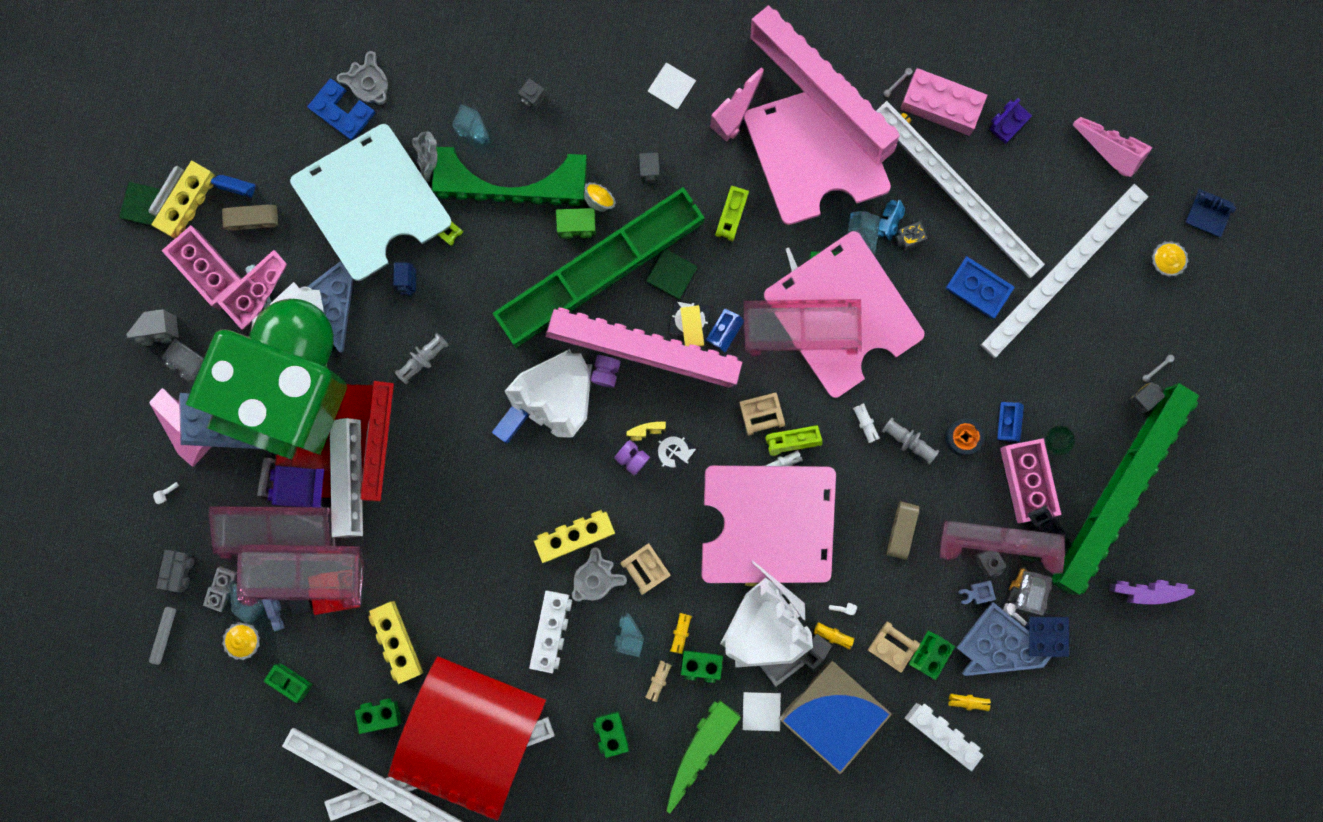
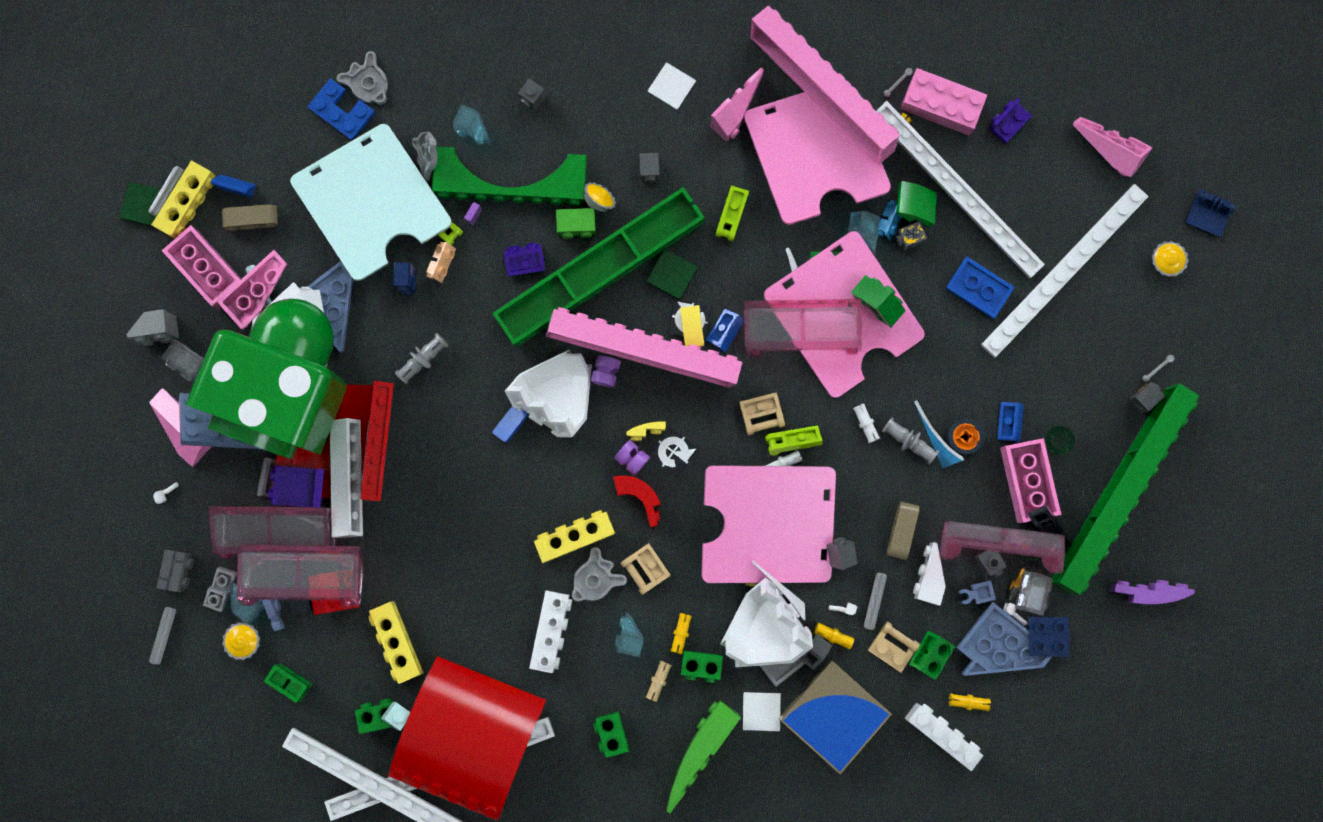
none -> light aqua brick [381,702,410,731]
none -> light nougat hinge [426,242,456,283]
none -> medium lavender tile [464,202,482,226]
none -> dark purple bracket [504,243,545,276]
none -> red arch [613,476,661,528]
none -> dark grey brick [827,537,858,570]
none -> green brick [851,275,906,328]
none -> light grey axle [864,573,887,630]
none -> green slope [897,181,937,227]
none -> white slope [913,542,946,606]
none -> dark azure sticker [914,401,964,468]

